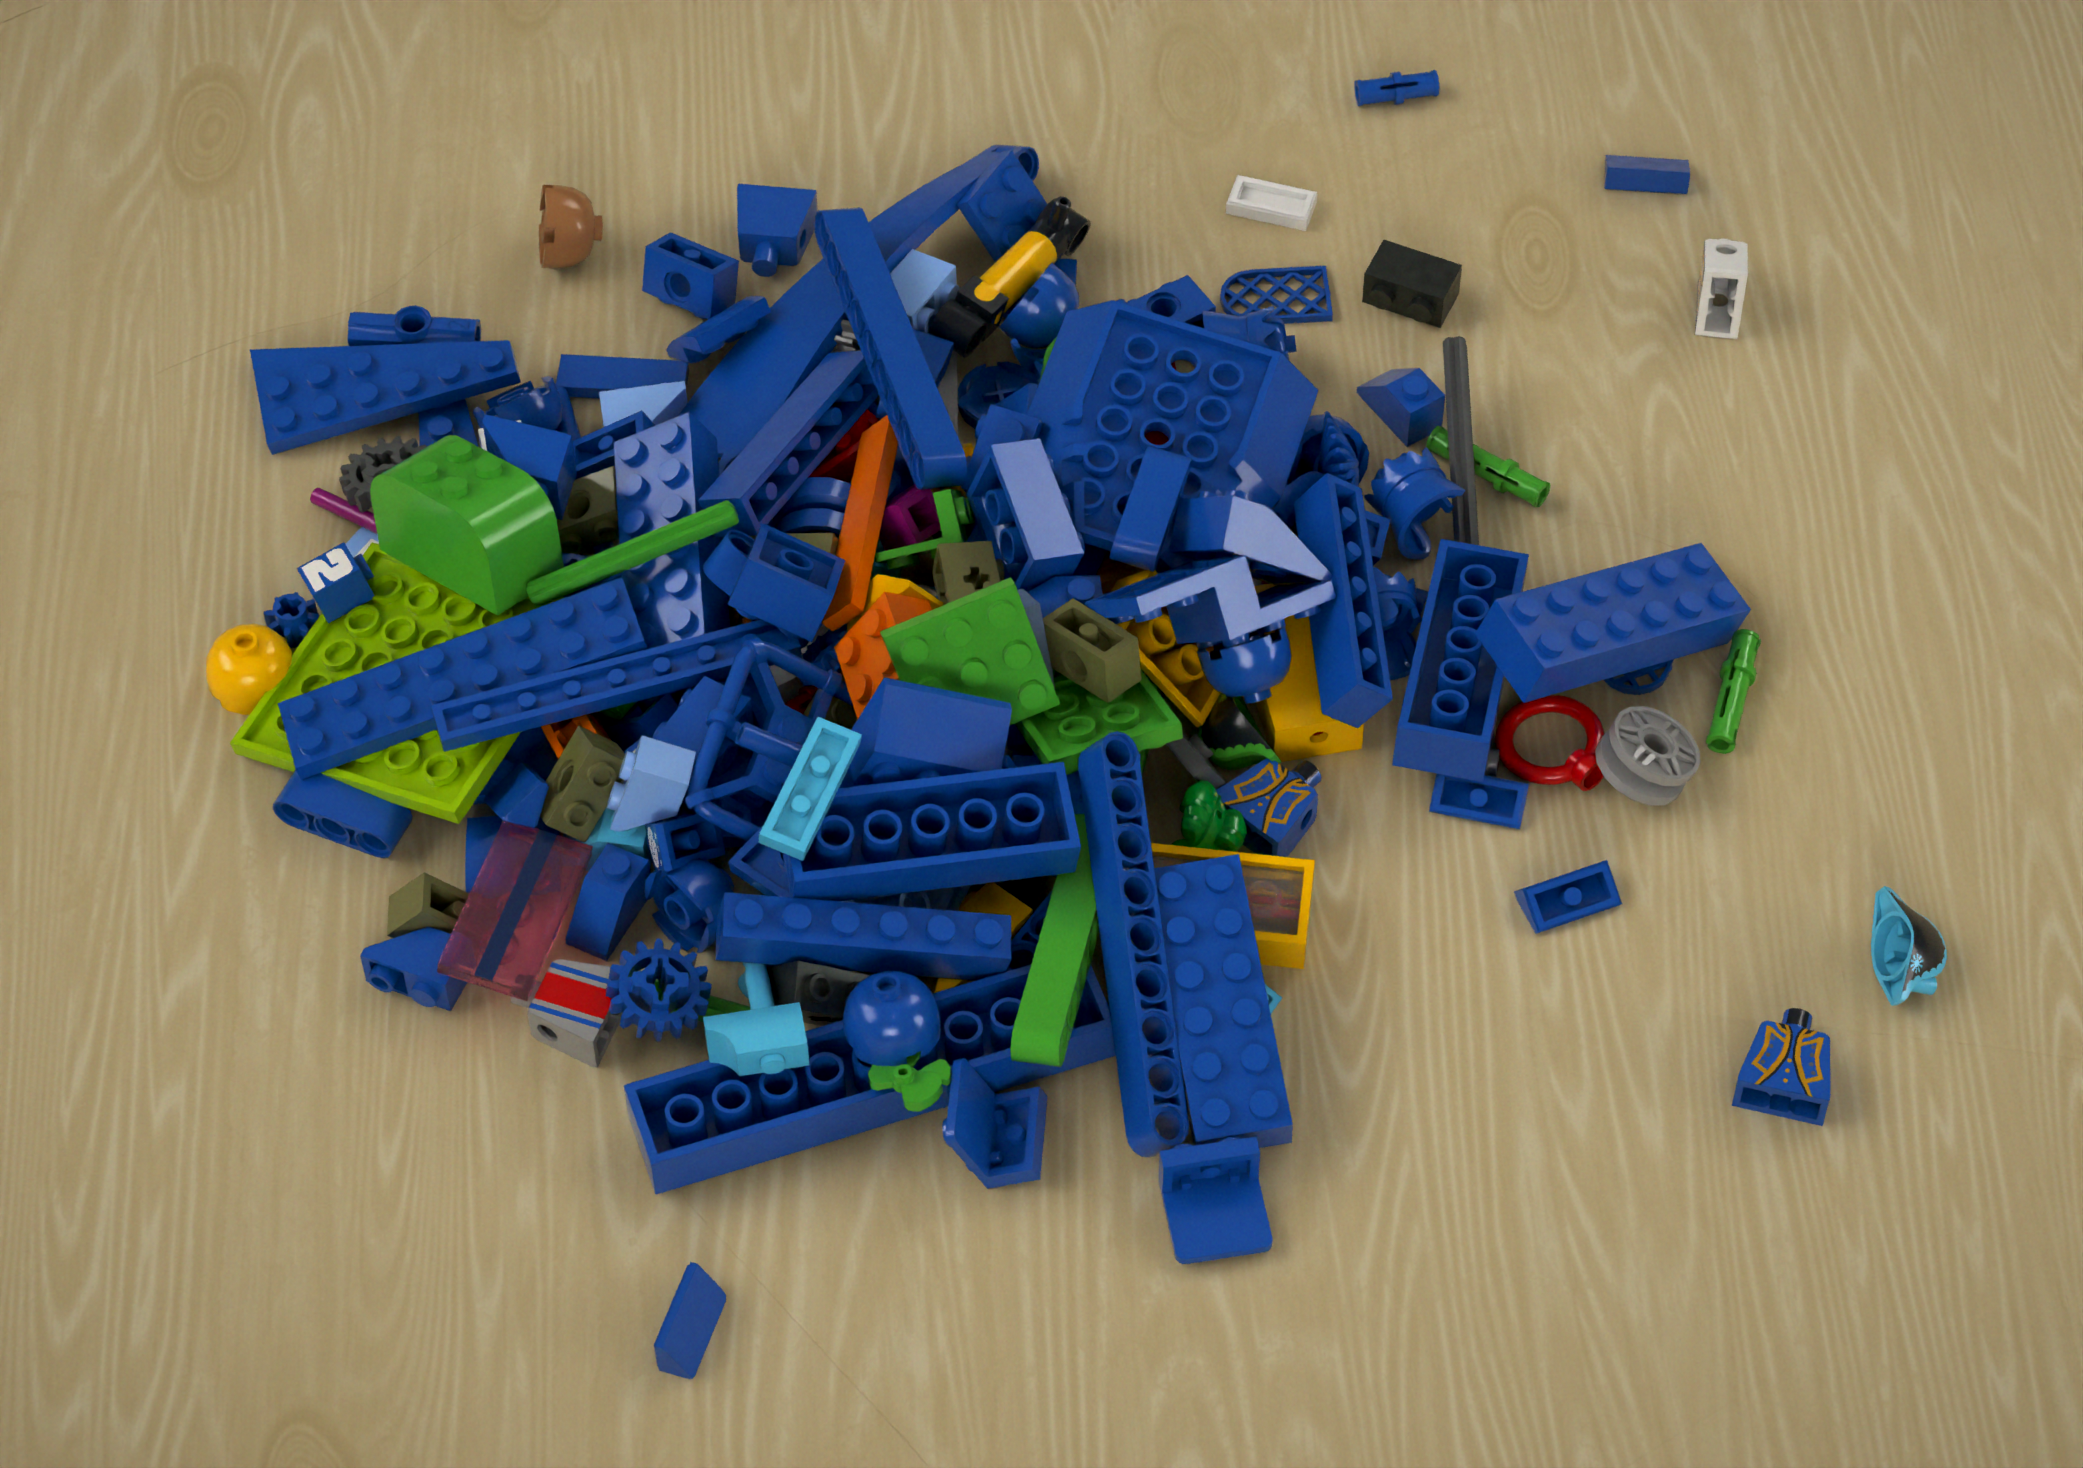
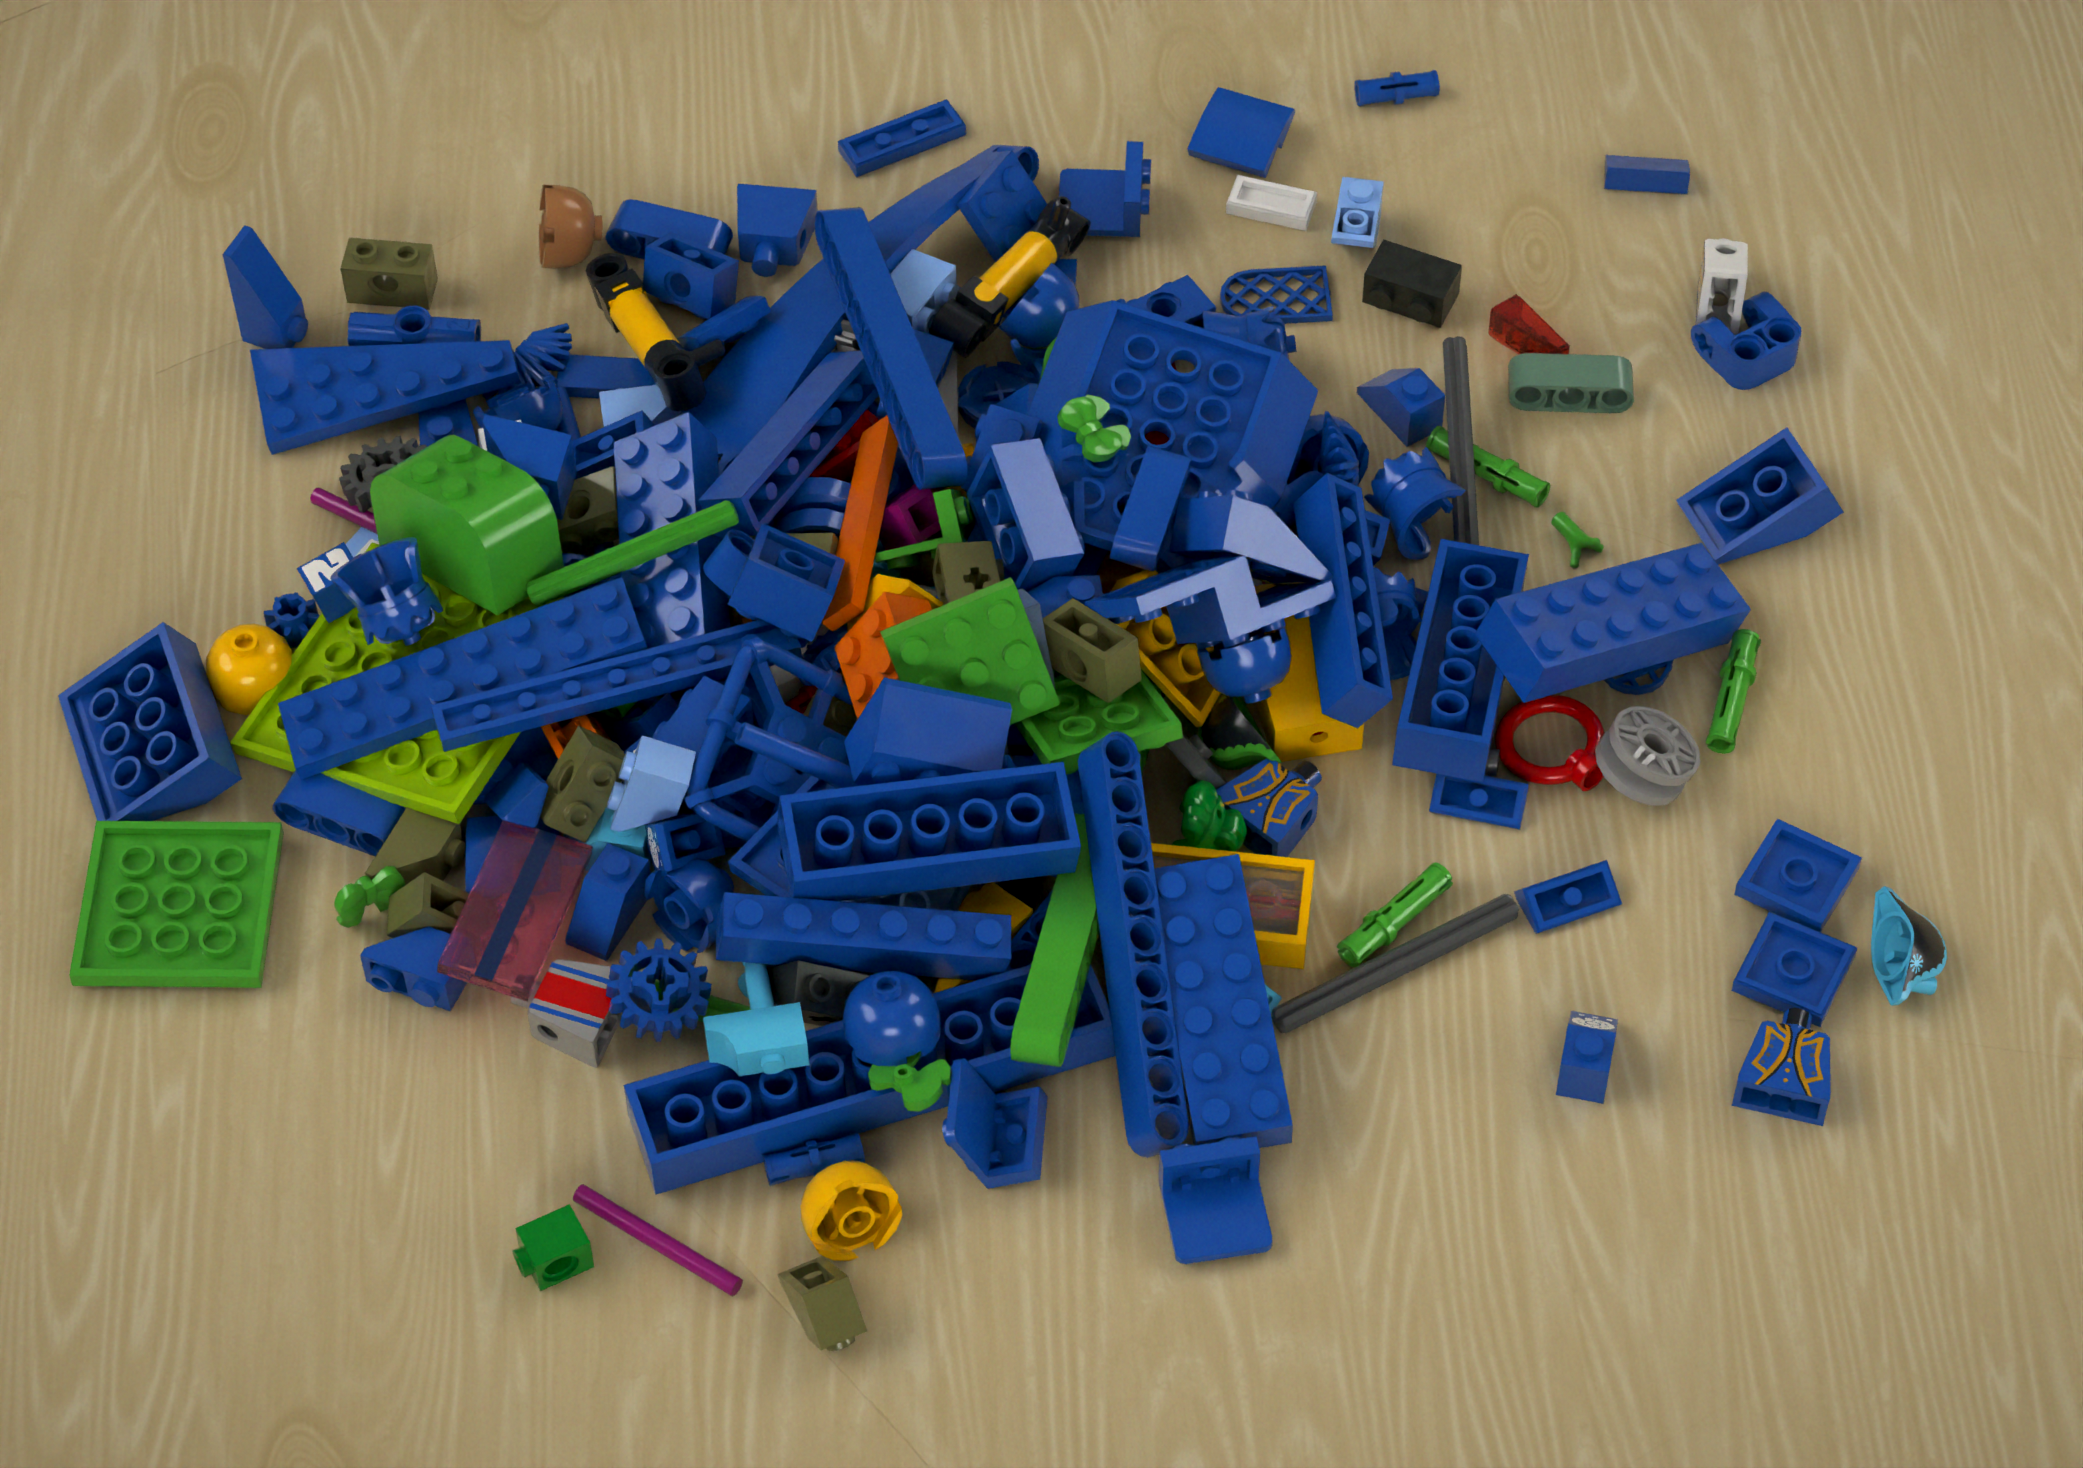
blue slope [654,1262,726,1379] -> none
medium azure plate [758,717,862,861] -> none
none -> blue slope [58,622,242,821]
none -> bright green plate [69,821,284,988]
none -> blue slope [223,225,308,349]
none -> blue hat [330,537,444,646]
none -> bright green piece [334,866,405,928]
none -> olive brick [340,237,438,310]
none -> olive slope [365,807,466,885]
none -> blue hair [482,323,572,399]
none -> green brick [512,1204,594,1291]
none -> magenta bar [573,1184,743,1296]
none -> black piece [585,253,726,411]
none -> blue beam [605,199,733,260]
none -> blue pin [763,1133,865,1186]
none -> olive slope [777,1256,867,1351]
none -> yellow cylinder [800,1161,902,1261]
none -> blue tile [838,99,966,177]
none -> bright green piece [1057,394,1131,462]
none -> blue bracket [1059,141,1151,237]
none -> blue slope [1187,87,1295,178]
none -> dark grey axle [1271,894,1519,1033]
none -> light blue slope [1331,177,1384,248]
none -> bright green pin [1337,862,1453,968]
none -> clear red slope [1489,294,1570,354]
none -> sand green beam [1508,353,1634,413]
none -> bright green bar [1551,512,1604,568]
none -> blue slope [1556,1011,1618,1104]
none -> blue slope [1676,427,1844,565]
none -> blue piece [1691,291,1802,390]
none -> blue plate [1731,912,1858,1027]
none -> blue plate [1734,818,1862,932]

